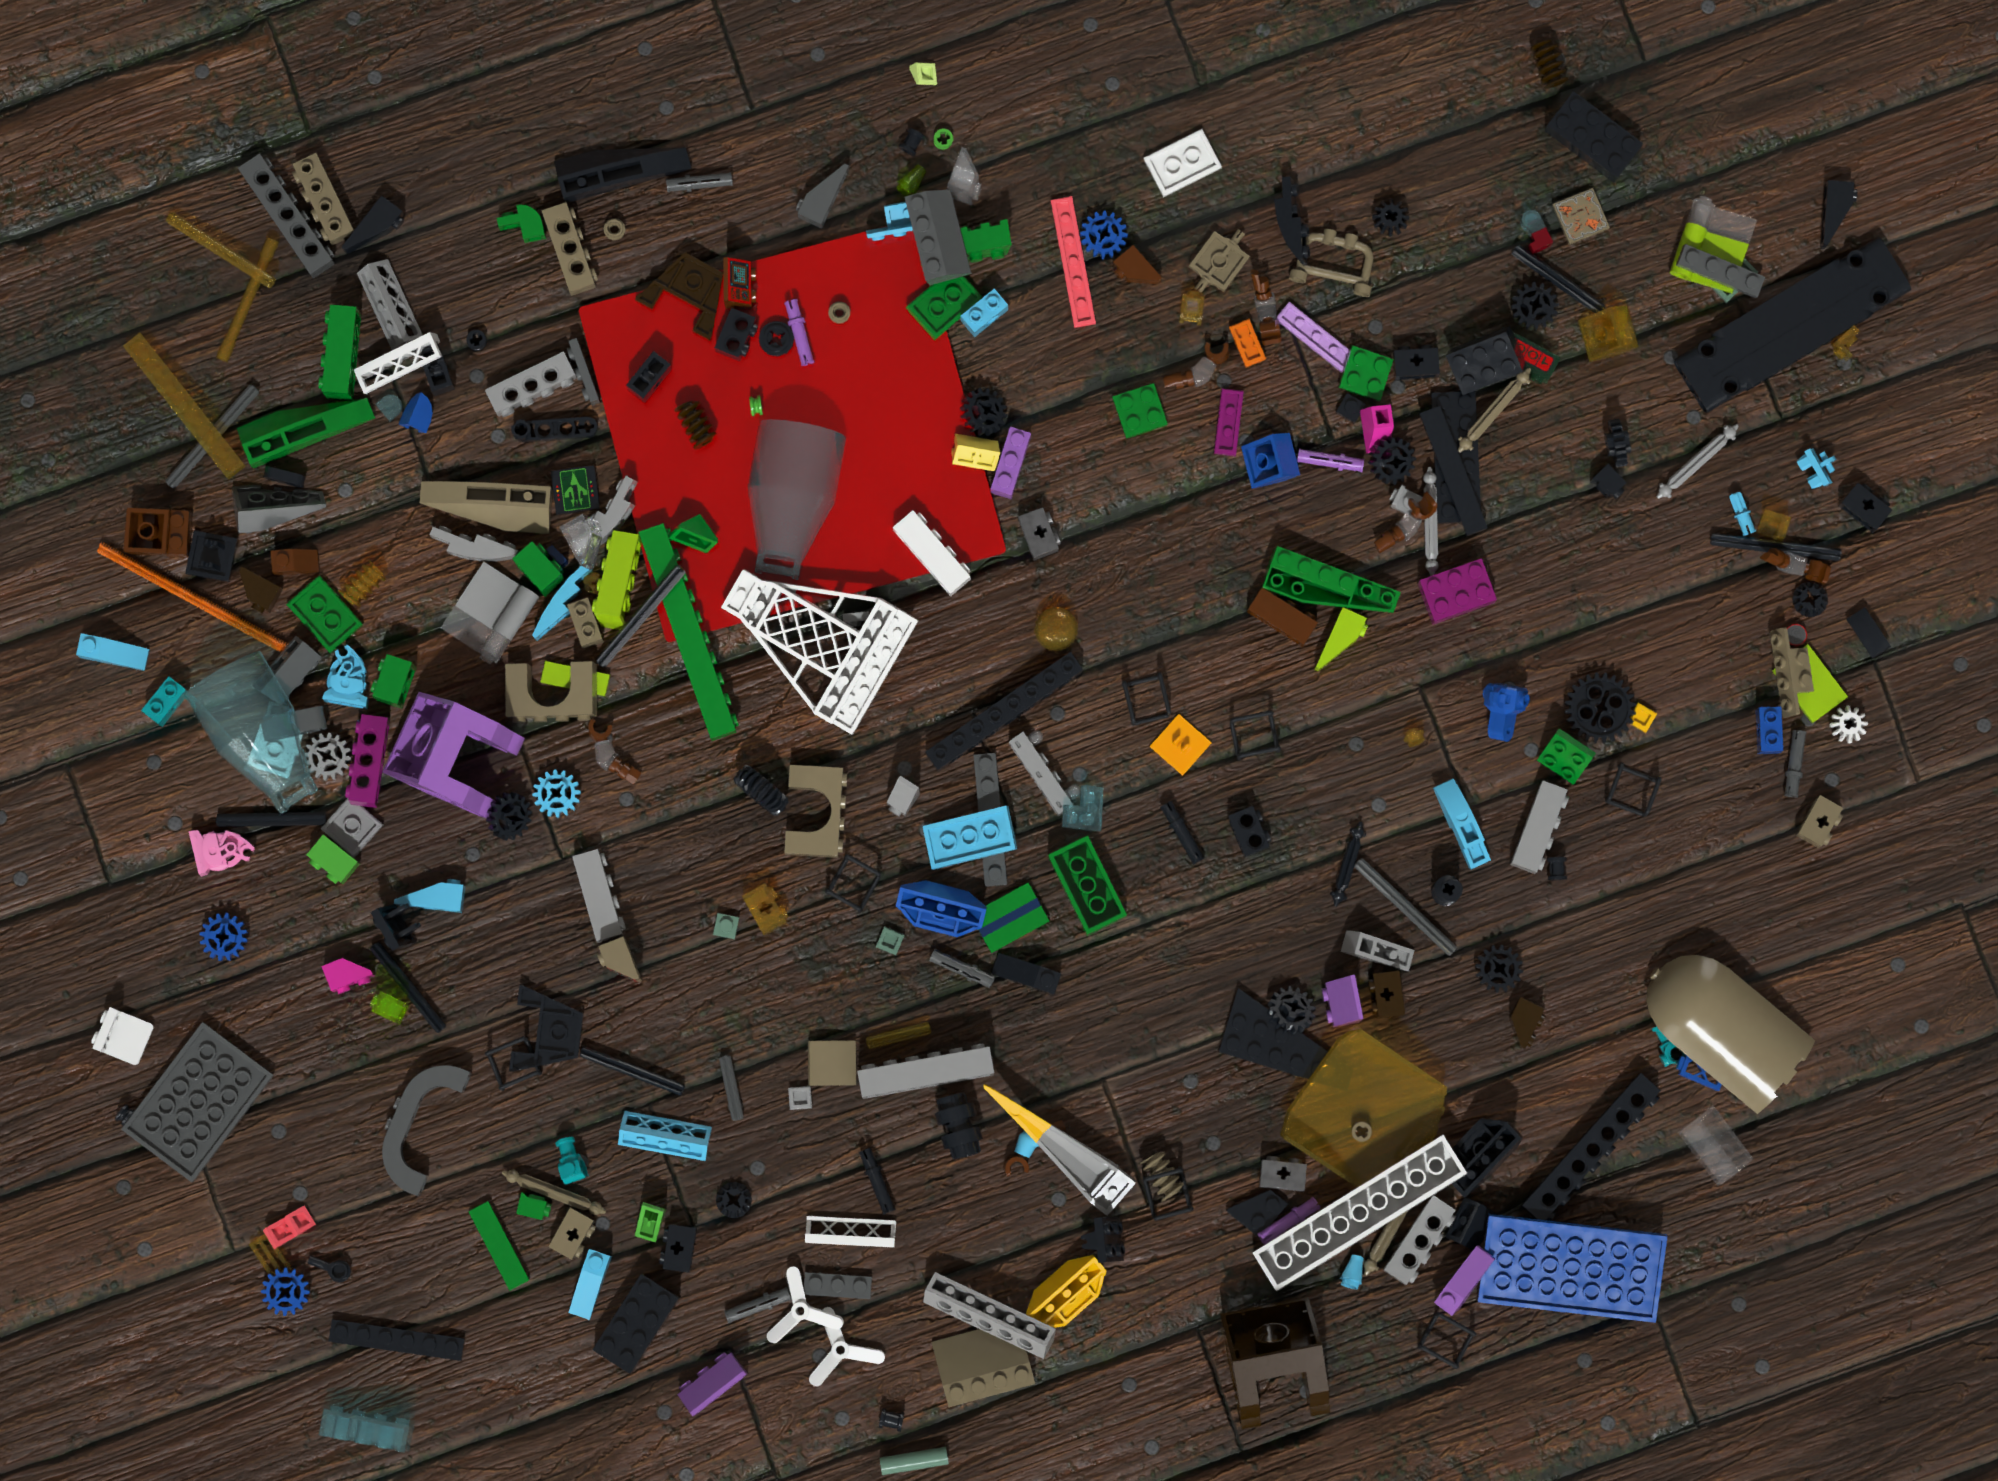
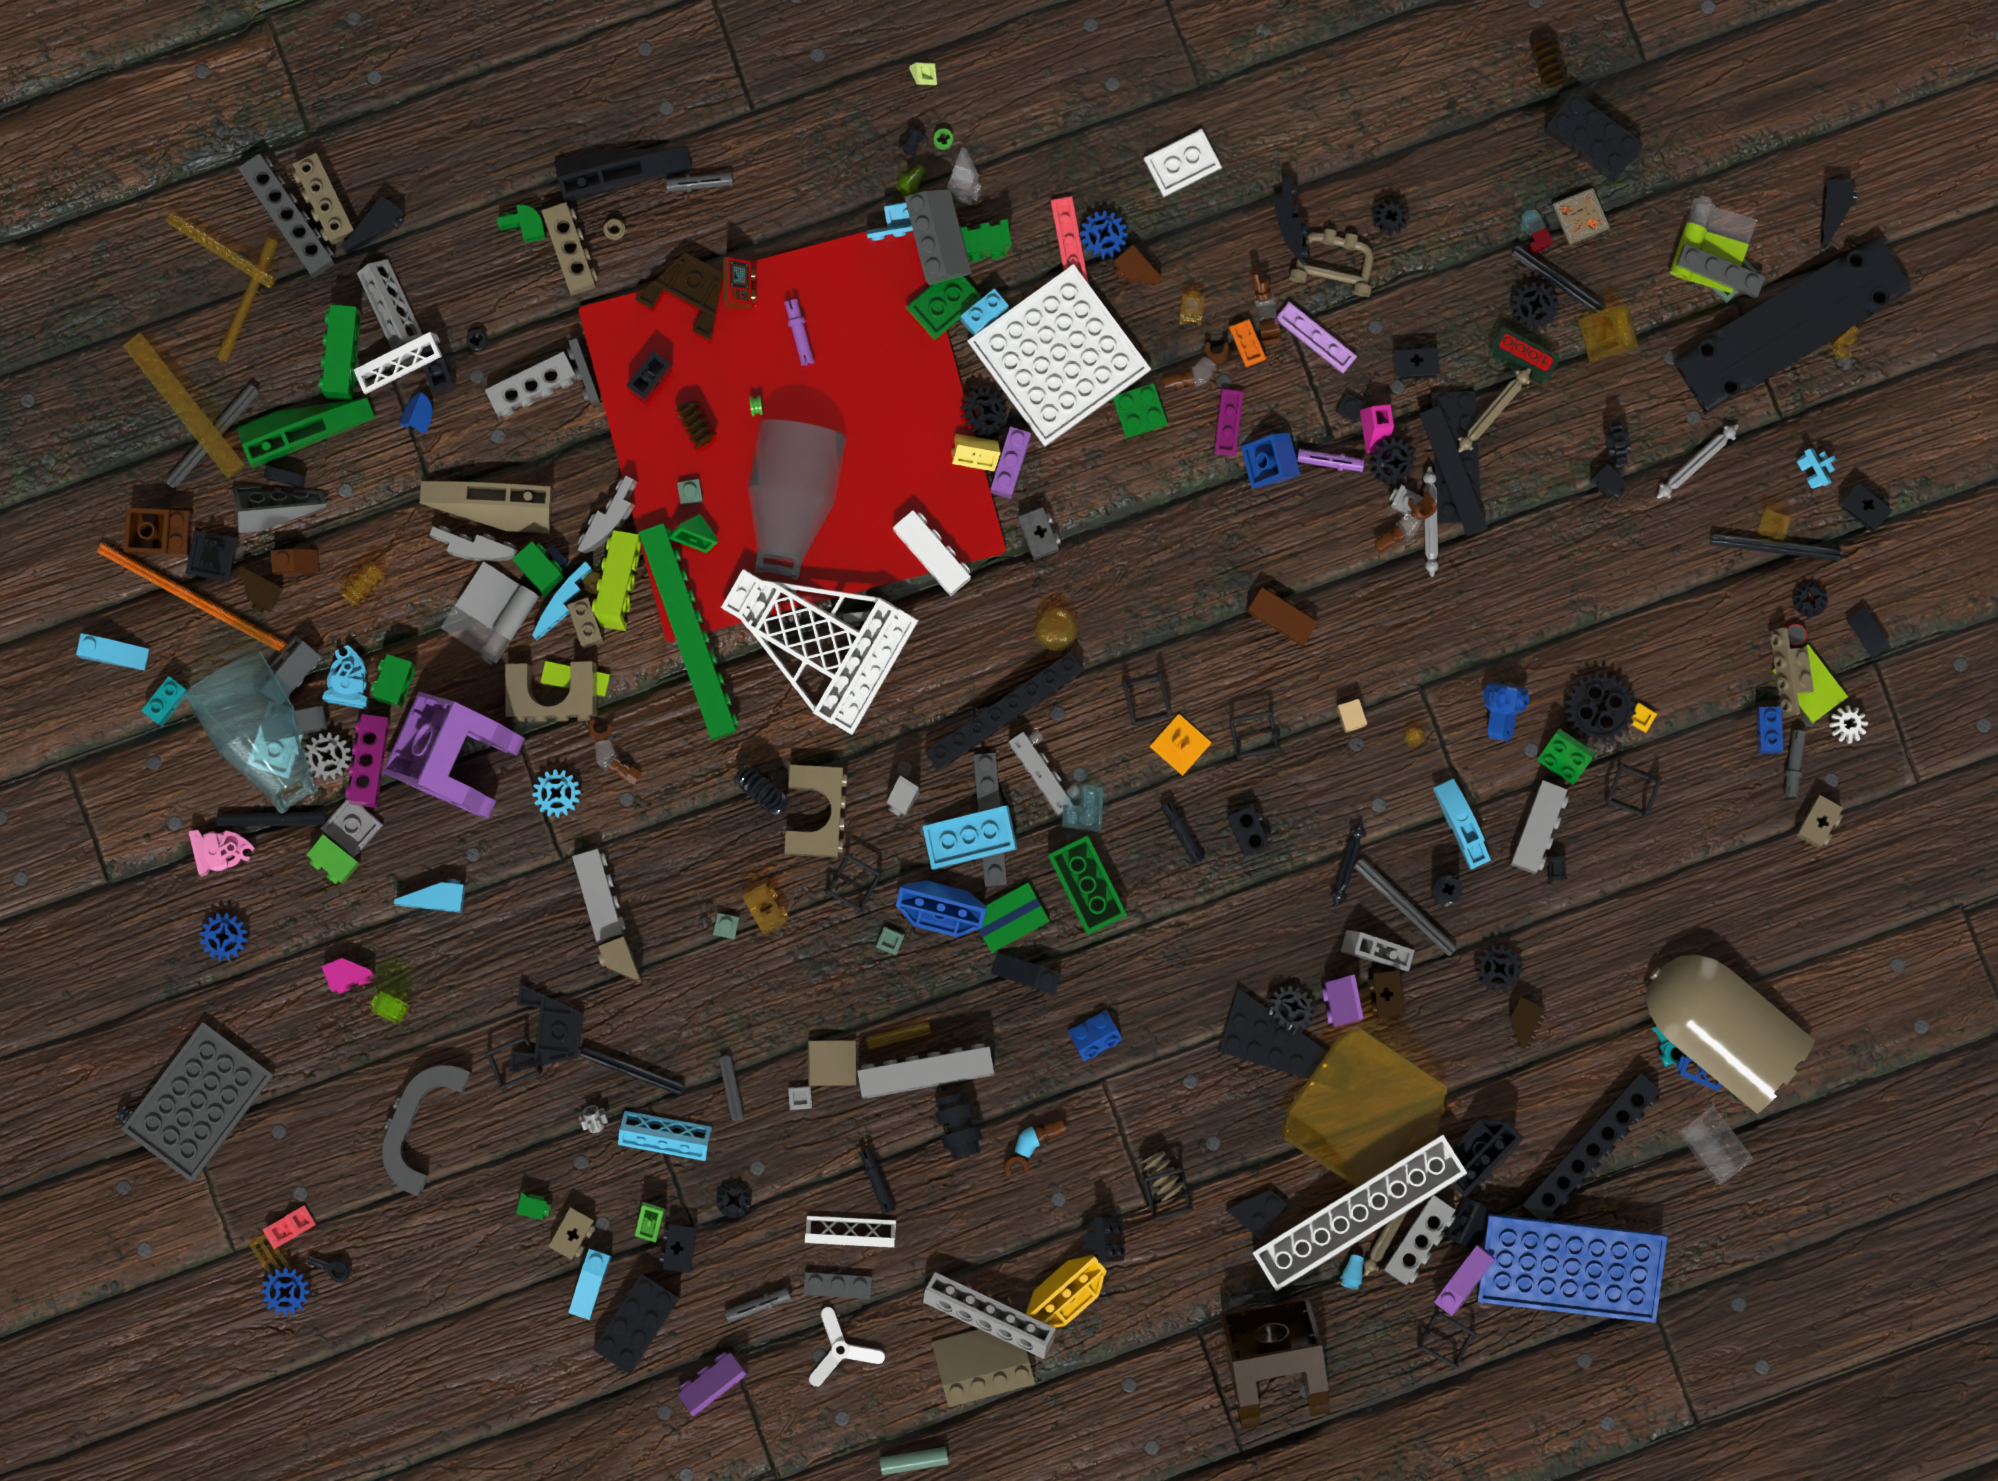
white bracket [92,1007,154,1065] -> none
green tile [286,575,363,654] -> none
clear light blue wedge [319,1405,414,1453] -> none
black plate [328,1319,465,1361] -> none
black plate [370,903,421,951] -> none
black axle [370,942,446,1033] -> none
clear light blue tile [375,395,402,422] -> none
green tile [468,1201,530,1291] -> none
black gear [486,792,532,841] -> none
dark tan wheel [502,1170,606,1215] -> none
black beam [511,417,598,443] -> none
tile [551,465,600,515] -> none
teal connector [555,1137,589,1185] -> none
clear slope [560,514,602,570] -> none
black axle [596,565,686,667] -> none
black brick [714,308,759,361] -> none
black gear [759,321,794,357] -> none
white piece [767,1267,844,1343] -> none
dark grey slope [796,164,849,228] -> none
dark tan plate [828,302,850,324] -> none
black bush [879,1408,905,1432] -> none
dark grey pin [929,948,996,989] -> none
light grey plate [983,1084,1136,1216] -> none
dark tan plate [1189,229,1250,294] -> none
medium lavender pin [1257,1197,1320,1245] -> none
flat silver brick [1259,1156,1307,1191] -> none
green wedge [1262,546,1401,613] -> none
lime slope [1315,607,1368,671] -> none
green plate [1338,345,1394,401] -> none
dark tan bush [1352,1121,1372,1142] -> none
magenta brick [1418,558,1497,625] -> none
black brick [1446,326,1527,395] -> none
medium azure axle [1729,492,1756,536] -> none
reddish brown piece [1760,548,1831,584] -> none
none -> light grey gear [579,1105,608,1133]
none -> sand green plate [677,479,703,505]
none -> white plate [967,264,1151,447]
none -> blue bracket [1067,1010,1122,1061]
none -> tan panel [1337,699,1367,733]

